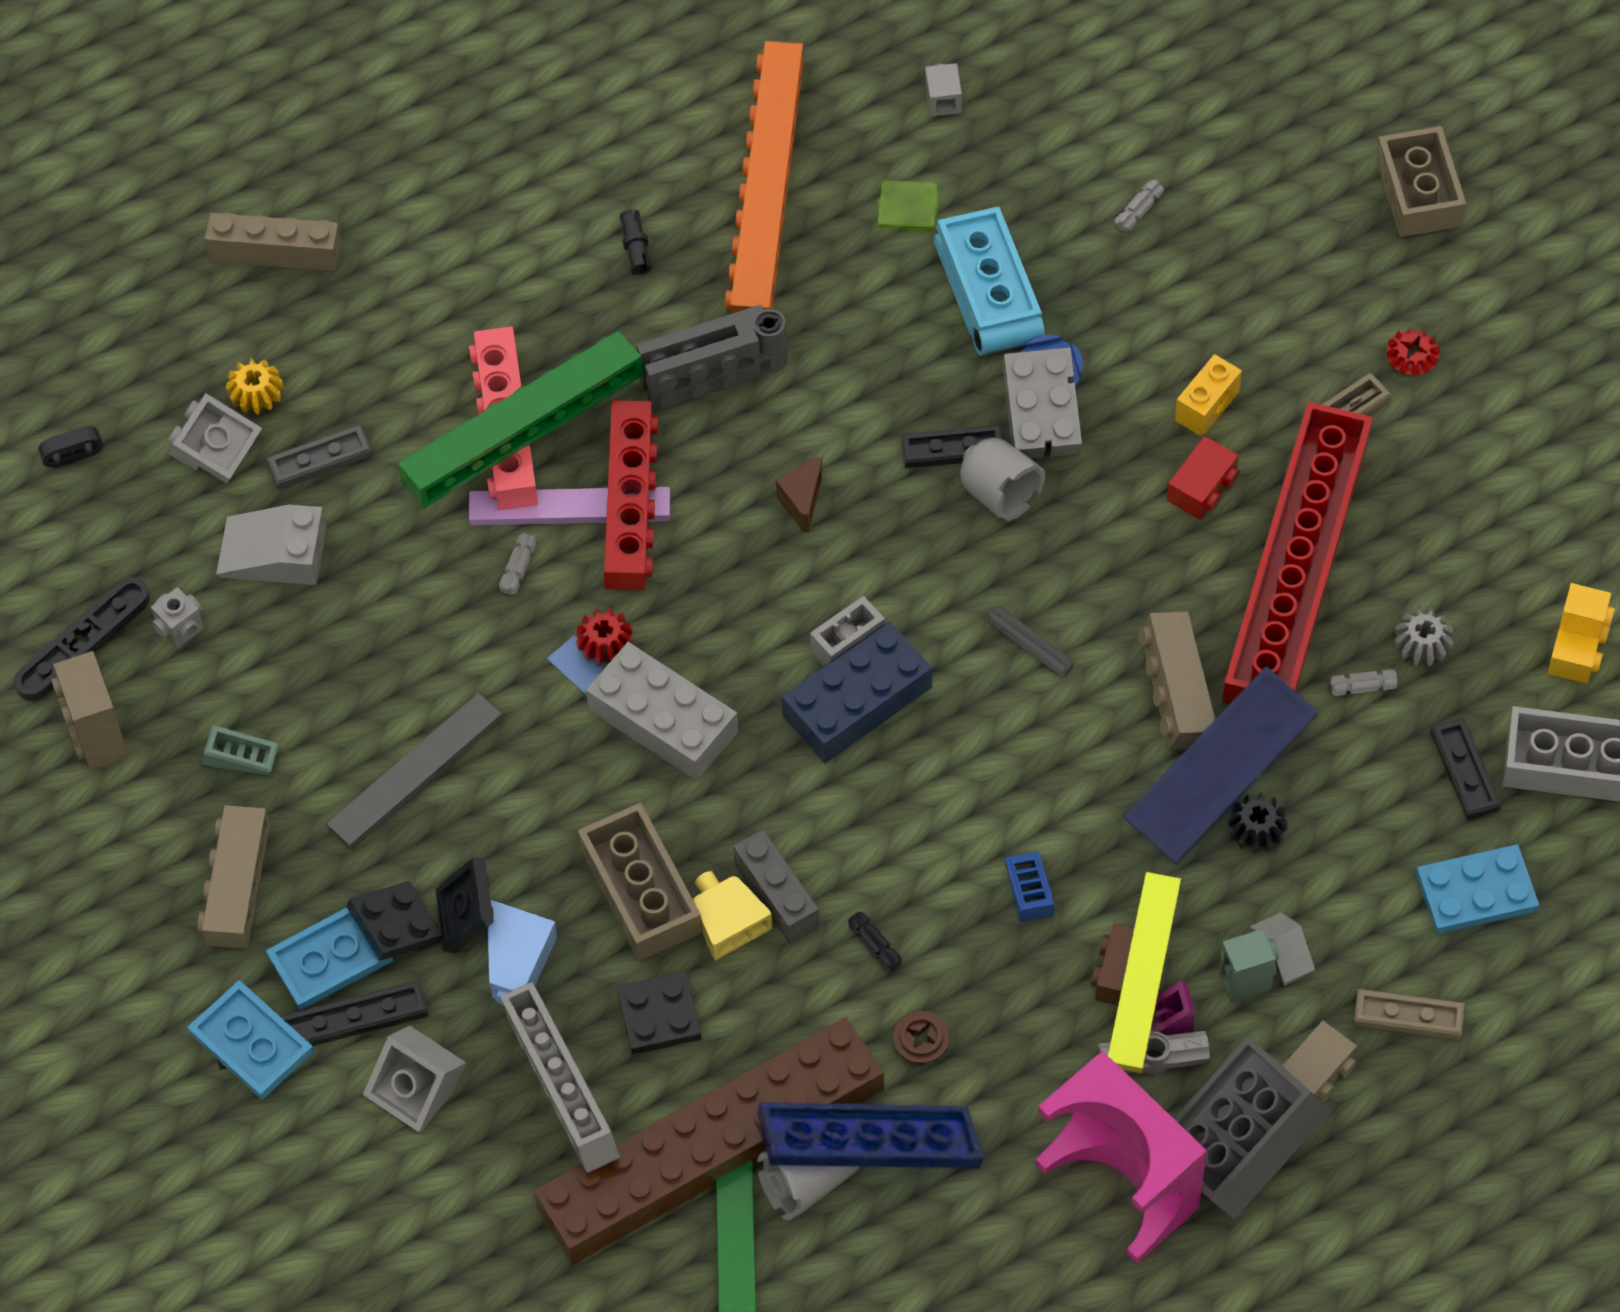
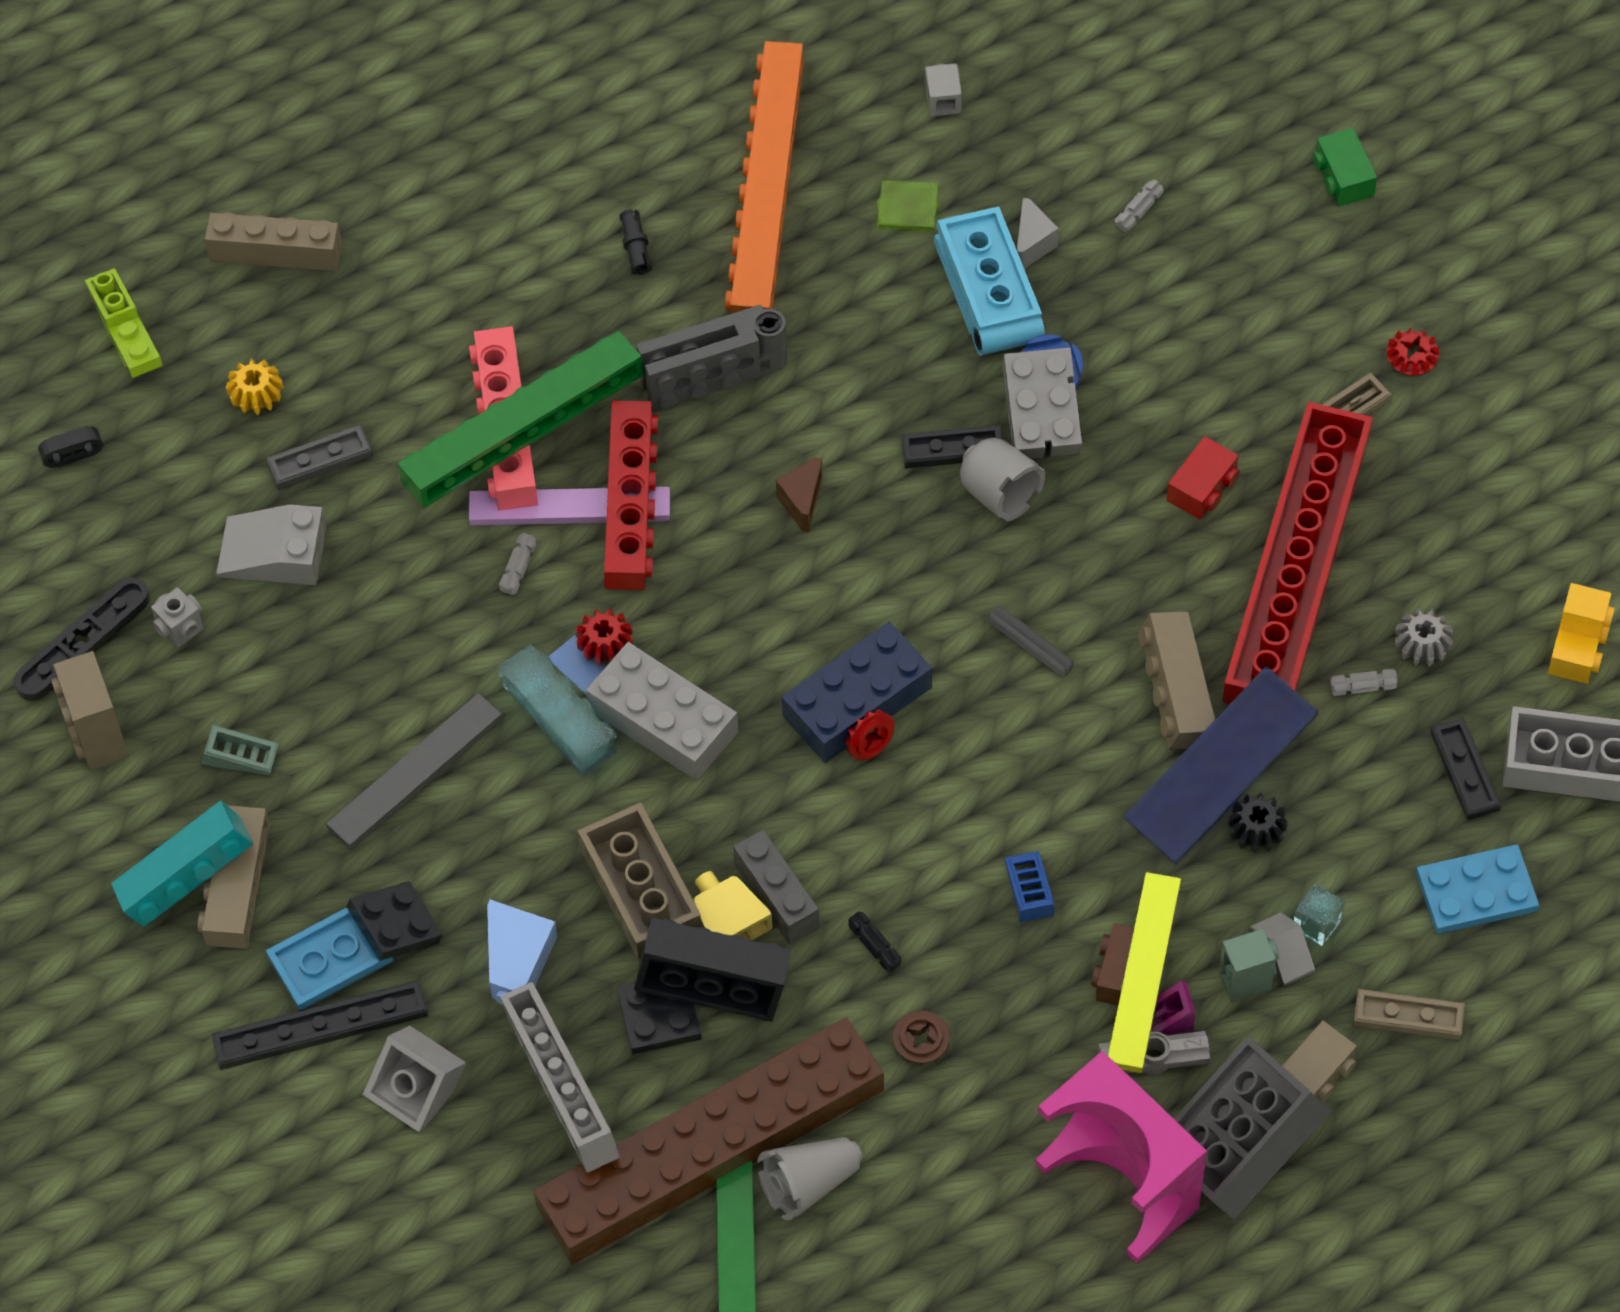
light grey plate [167,393,262,484] -> none
dark azure plate [187,980,314,1100] -> none
black plate [435,858,494,953] -> none
clear blue plate [757,1102,983,1168] -> none
light grey brick [810,596,885,667] -> none
yellow brick [1175,354,1242,437] -> none
dark tan brick [1375,126,1467,237] -> none
none -> lime slope [85,268,163,378]
none -> teal brick [111,800,253,927]
none -> clear light blue brick [498,644,616,776]
none -> black brick [634,917,791,1022]
none -> red gear [845,709,895,760]
none -> light grey slope [1017,198,1059,269]
none -> clear light blue brick [1294,883,1345,946]
none -> green brick [1312,128,1377,207]

